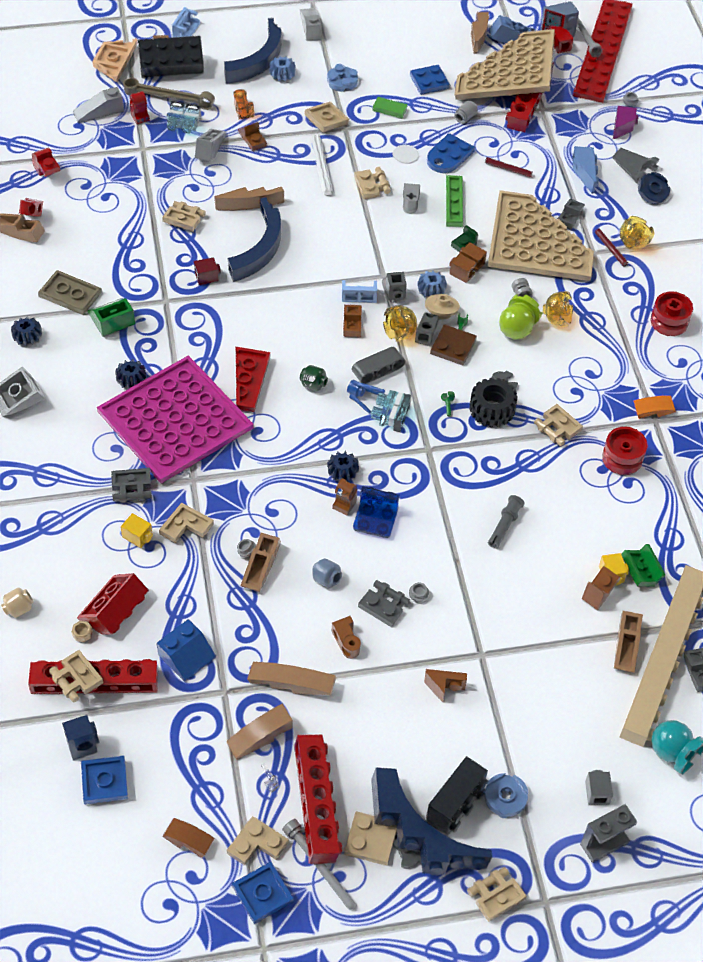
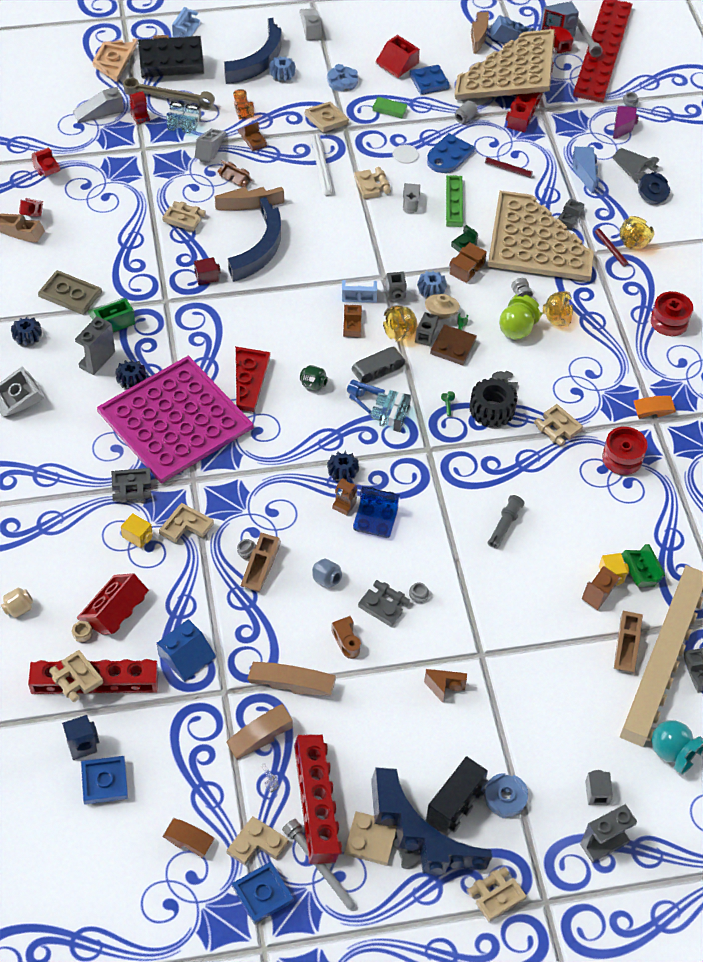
none -> dark grey panel [75,316,115,375]
none -> hinge [218,160,253,187]
none -> red slope [375,34,420,78]

